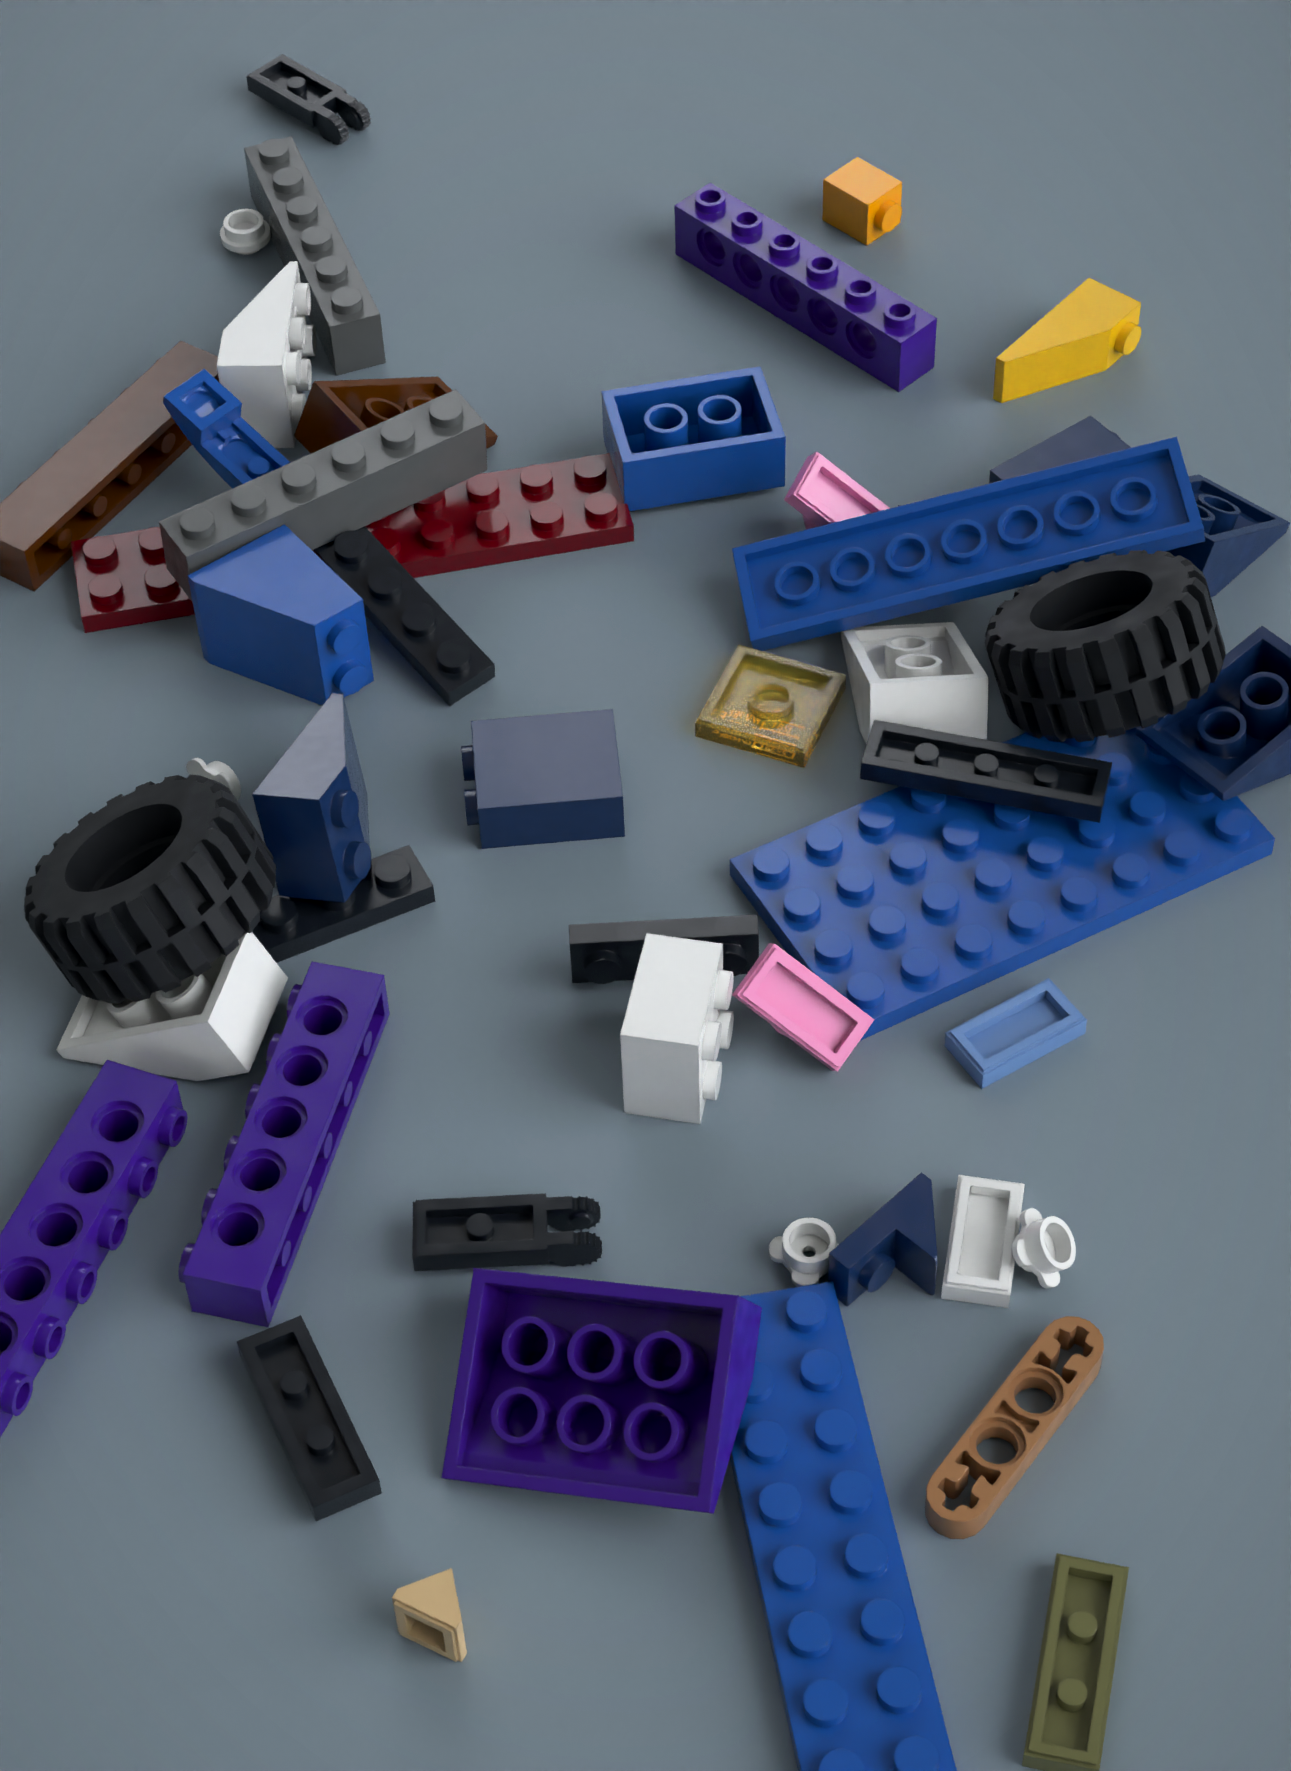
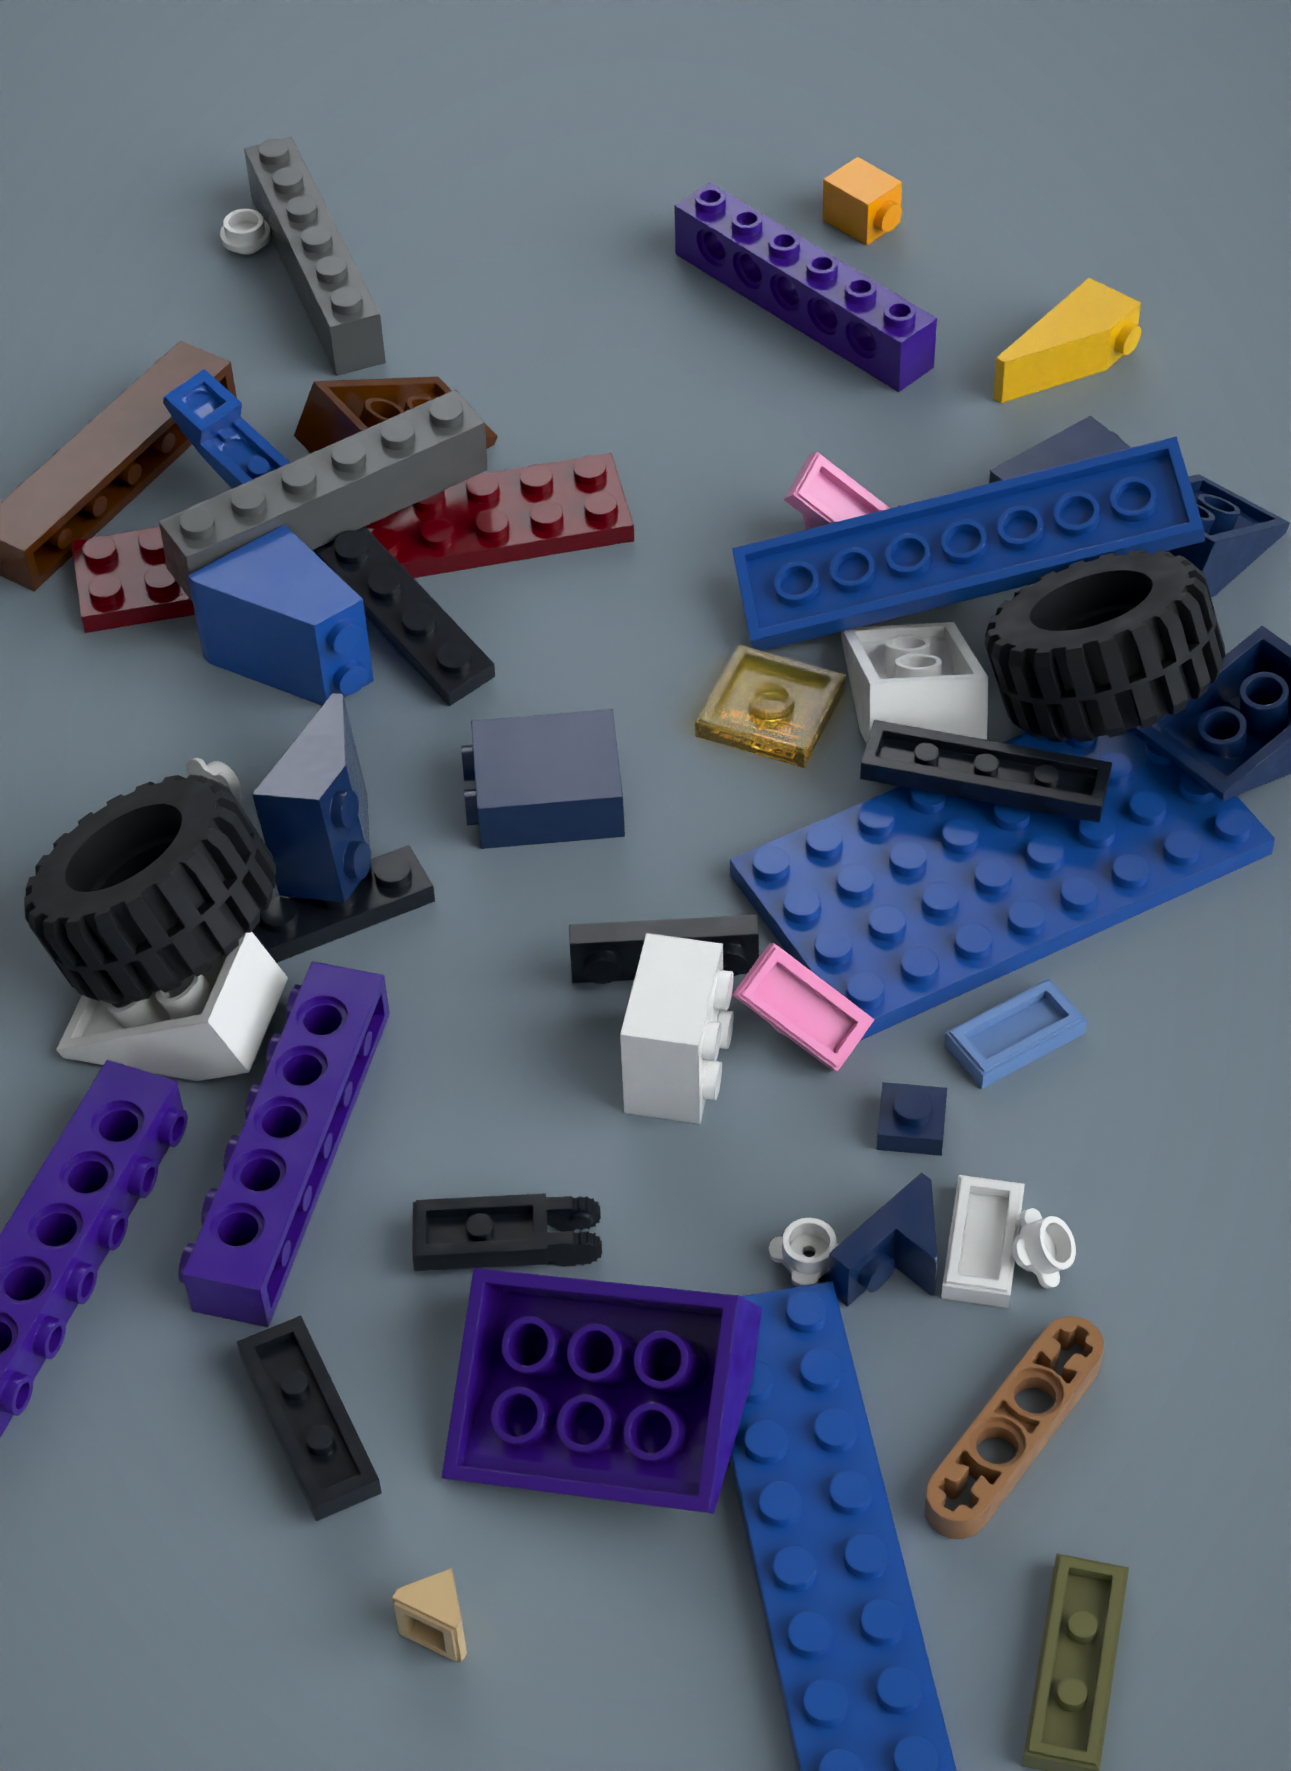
white slope [217,261,317,448] -> none
black hinge [246,54,371,145] -> none
blue brick [601,366,786,511] -> none
none -> dark blue plate [876,1082,947,1156]

